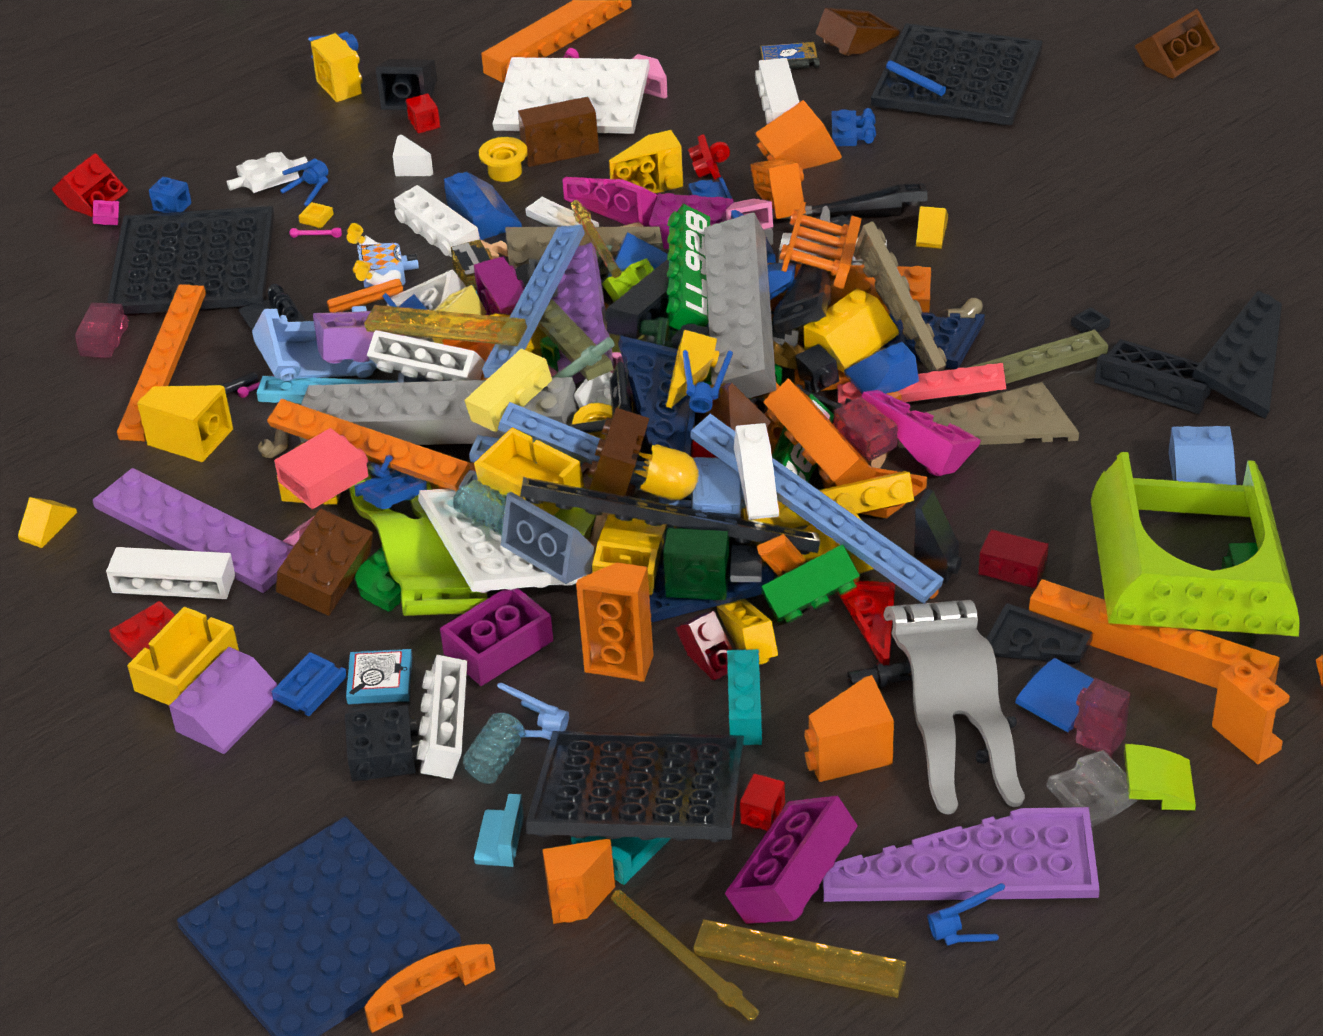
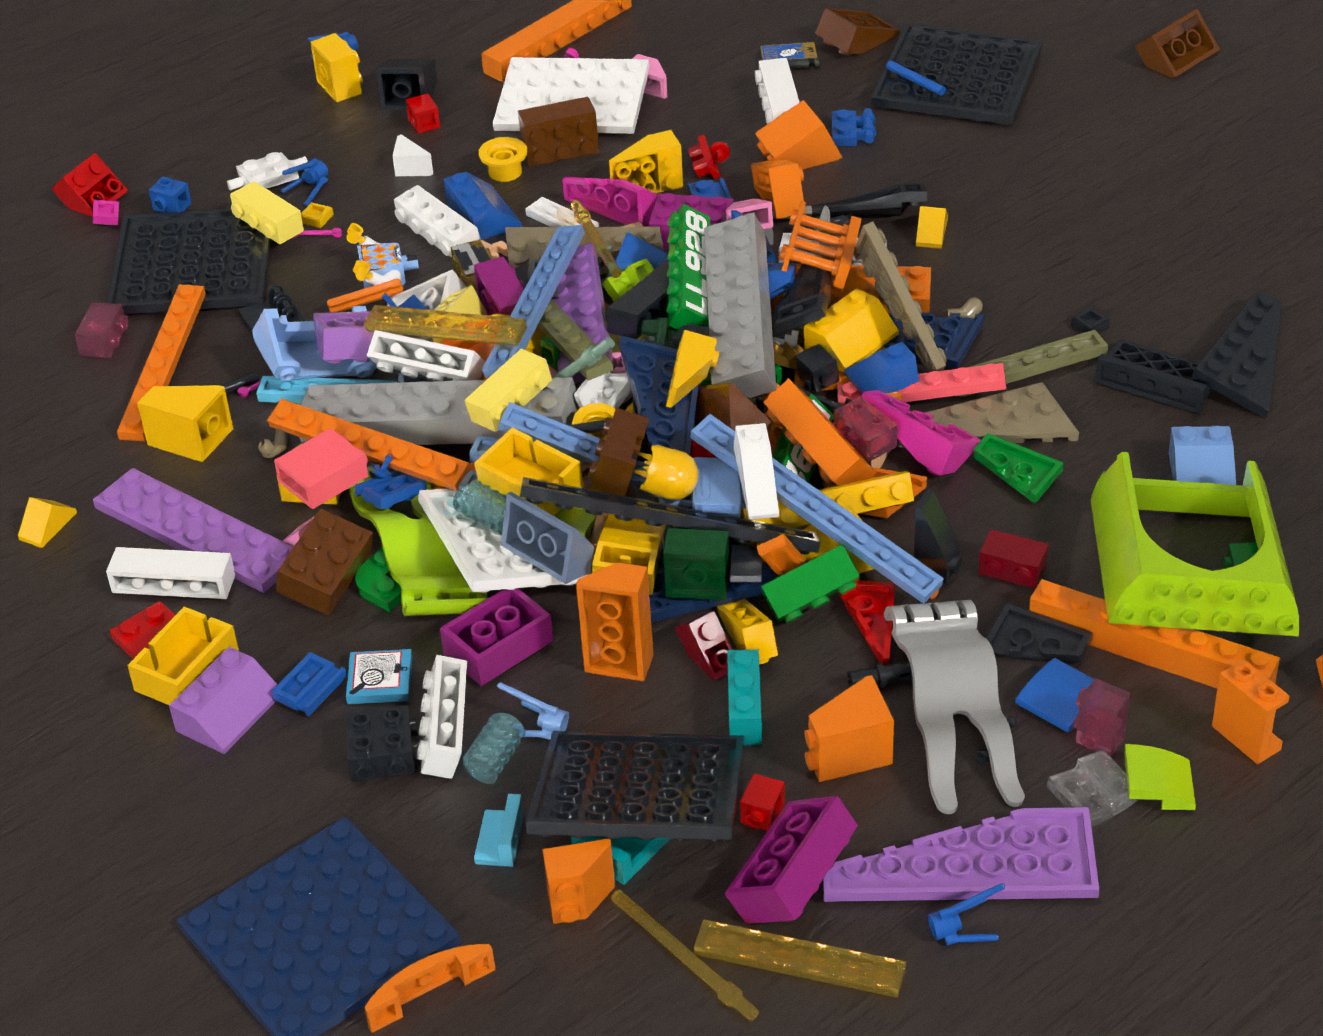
black slope [609,362,633,418] -> none
blue plant [683,350,733,413] -> none
none -> light yellow brick [230,181,304,244]
none -> green wing [973,433,1063,504]

